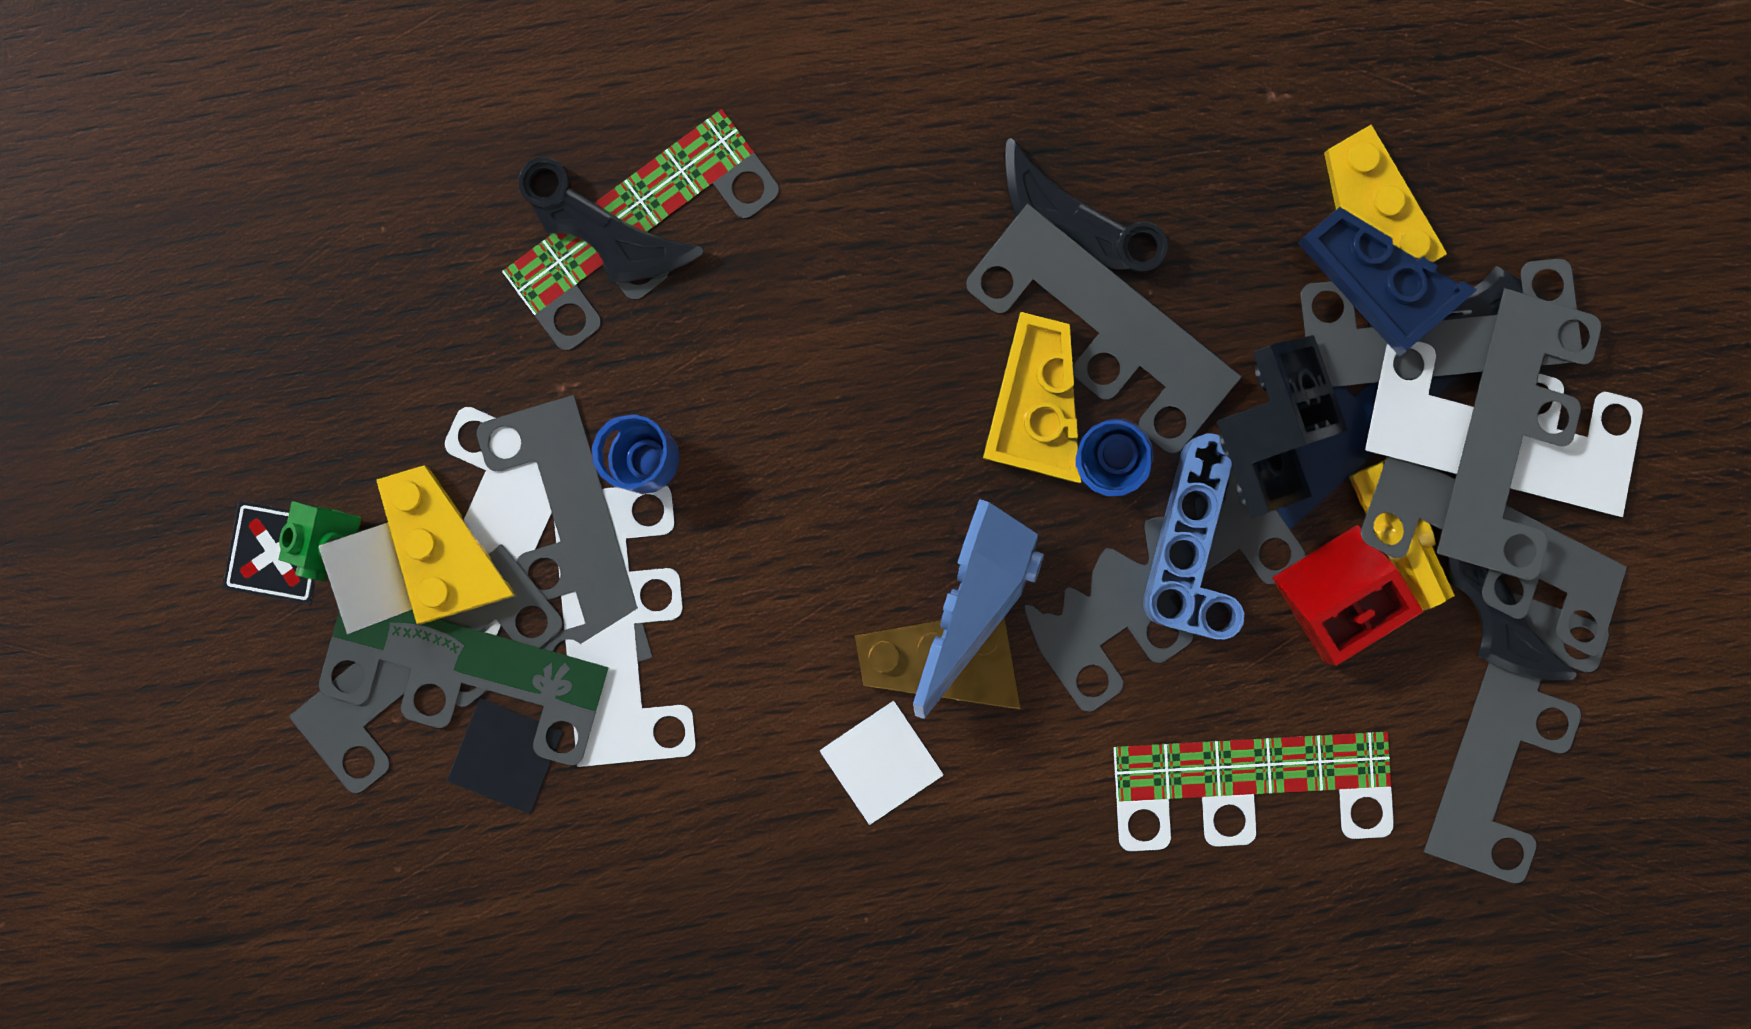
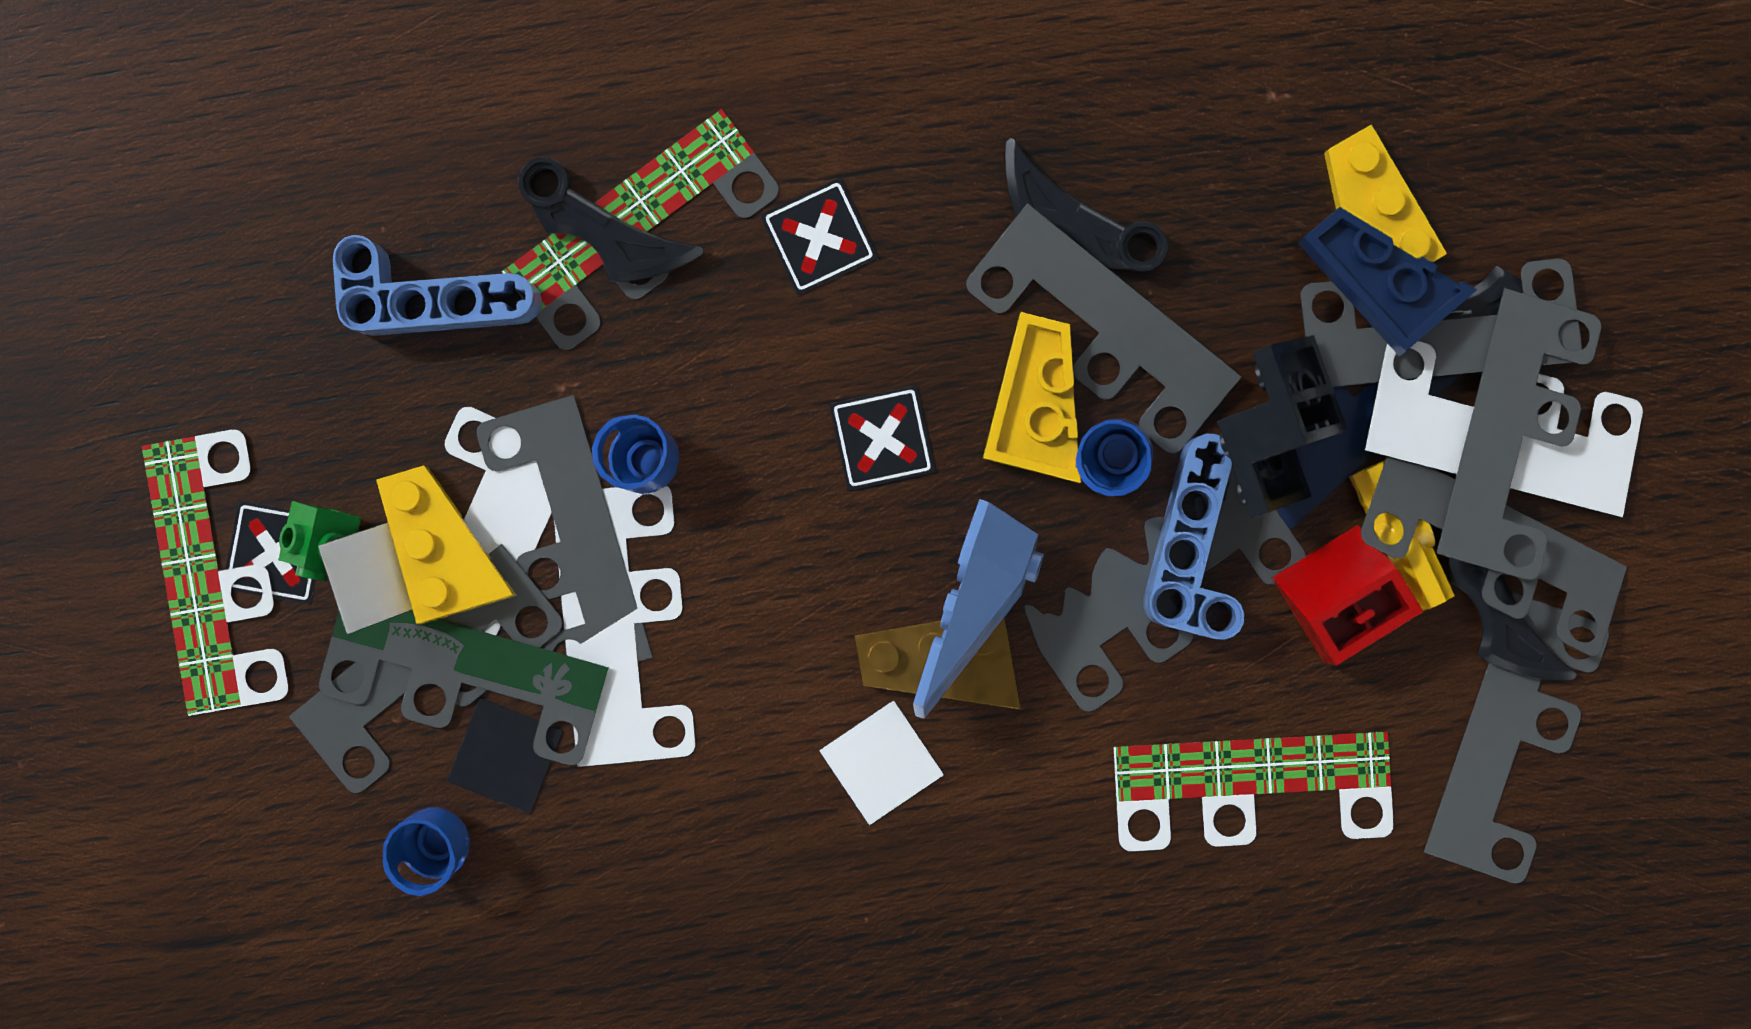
none -> piece [142,430,288,716]
none -> medium blue beam [333,235,542,336]
none -> blue helmet [383,807,470,896]
none -> black sticker [760,177,878,296]
none -> black sticker [829,385,935,491]

